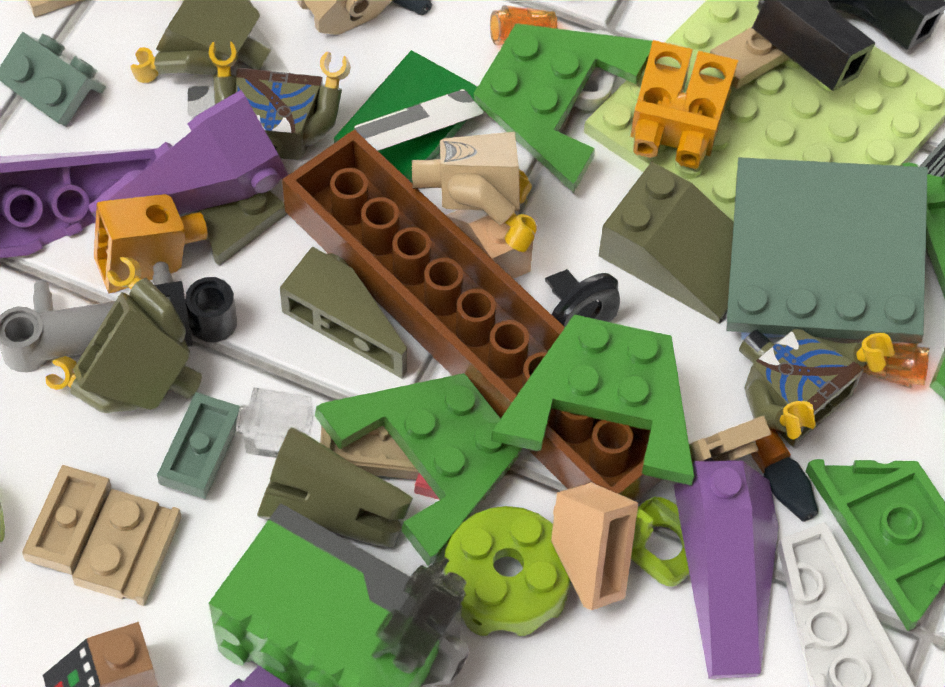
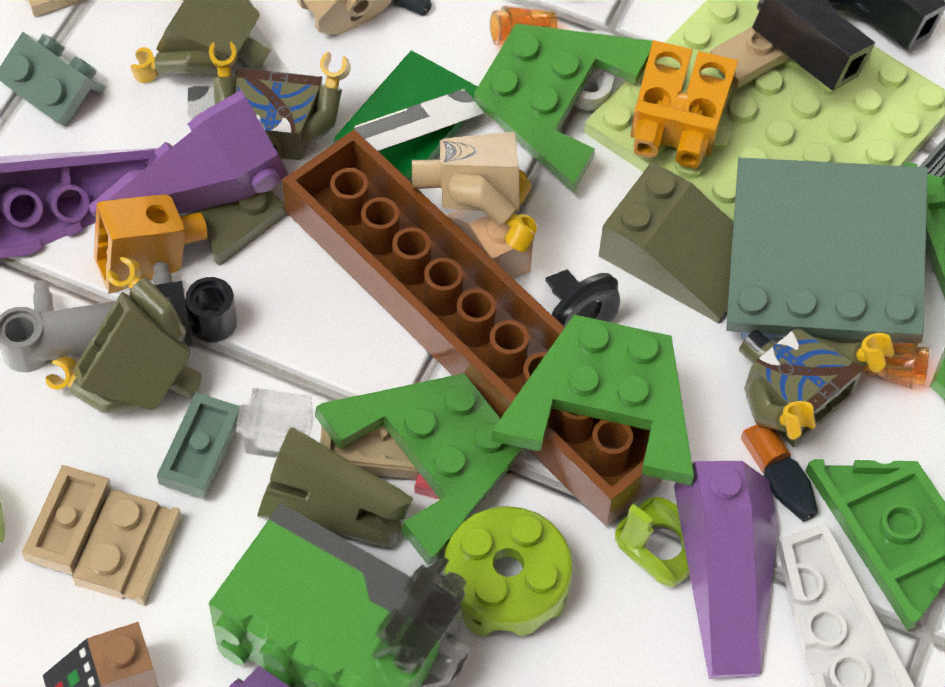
olive slope [280,246,407,379] -> none
light nougat slope [551,483,638,611] -> none
tan plate [689,415,771,464] -> none

